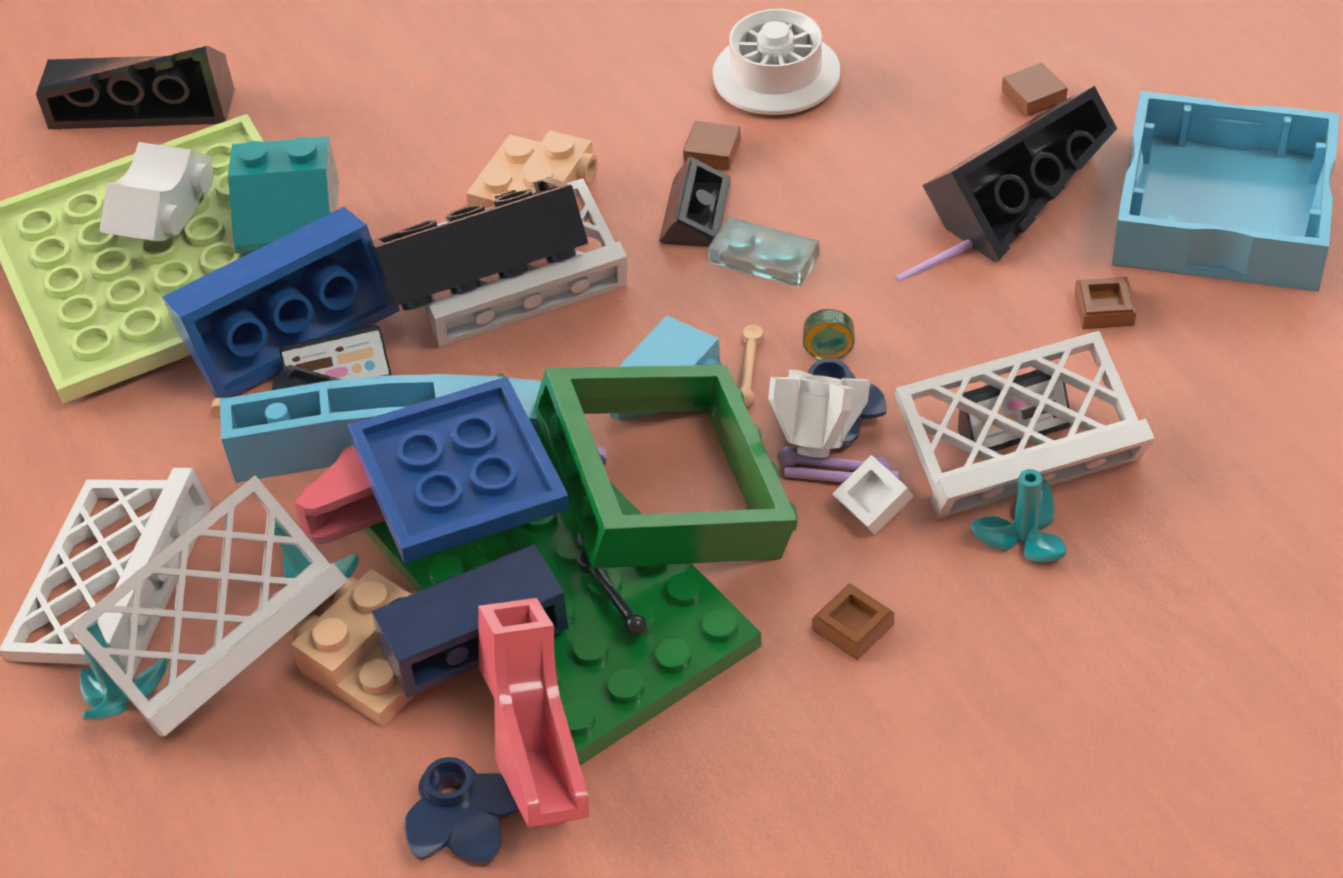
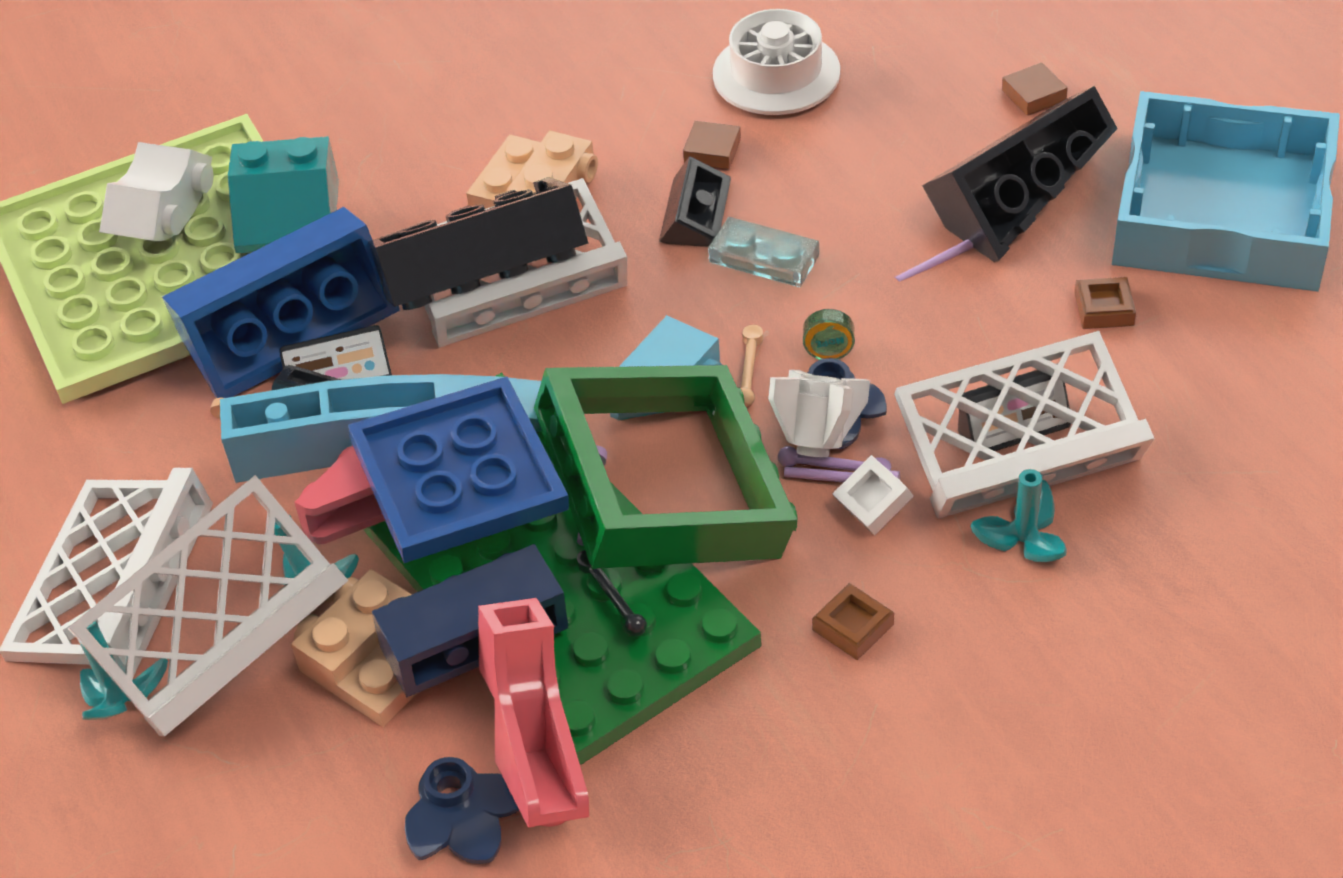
black wedge [36,46,235,129] -> none

